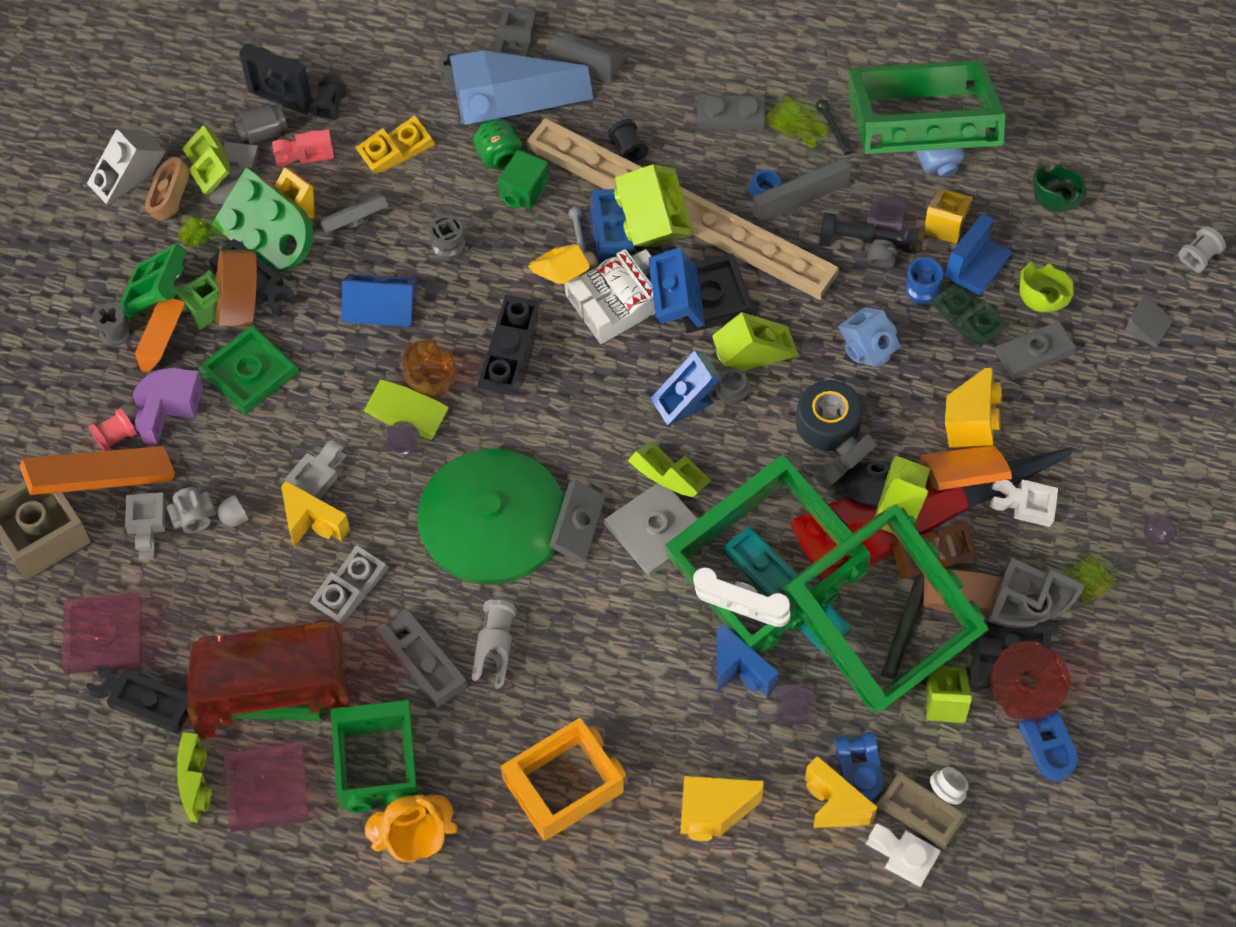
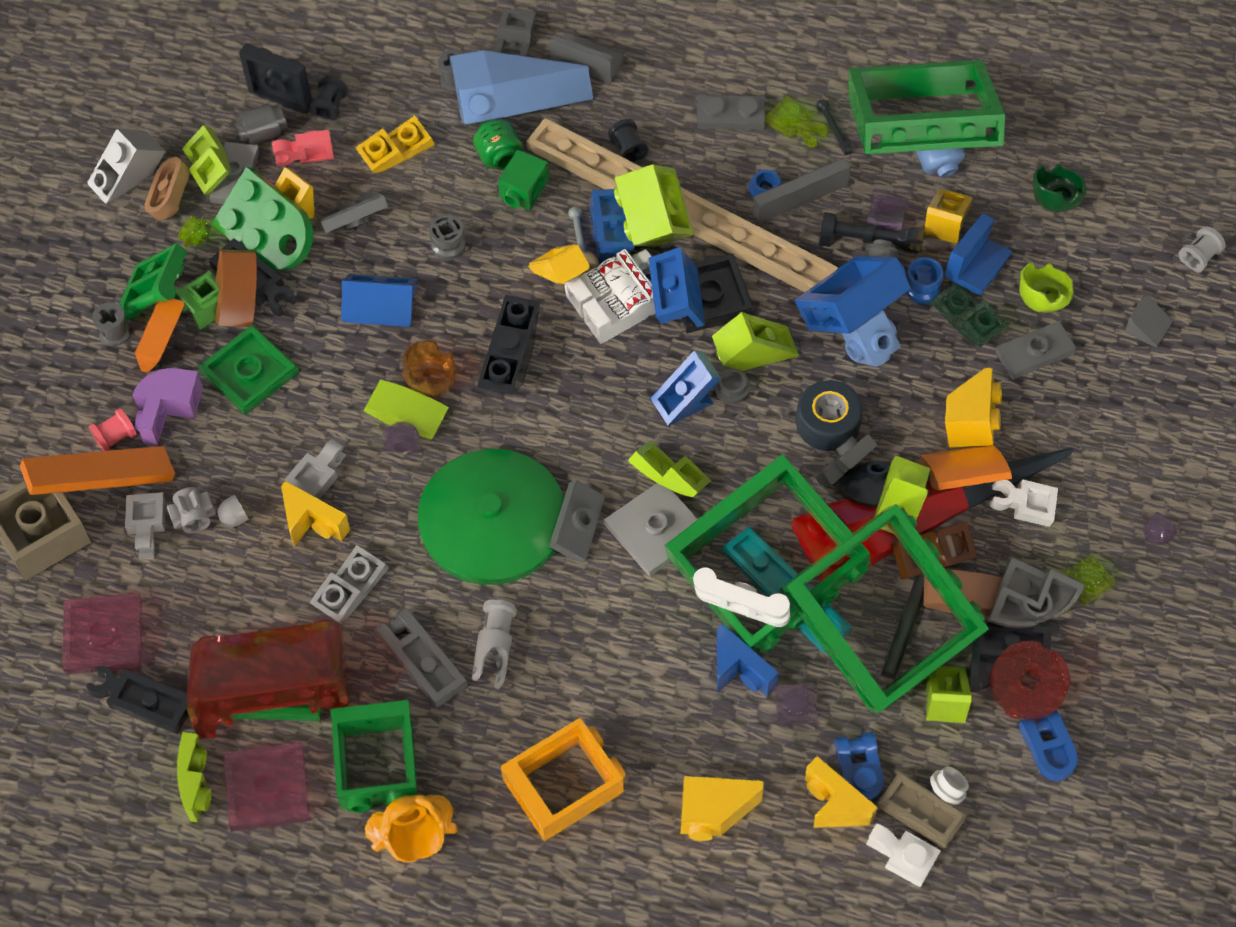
none -> blue window [794,256,911,334]

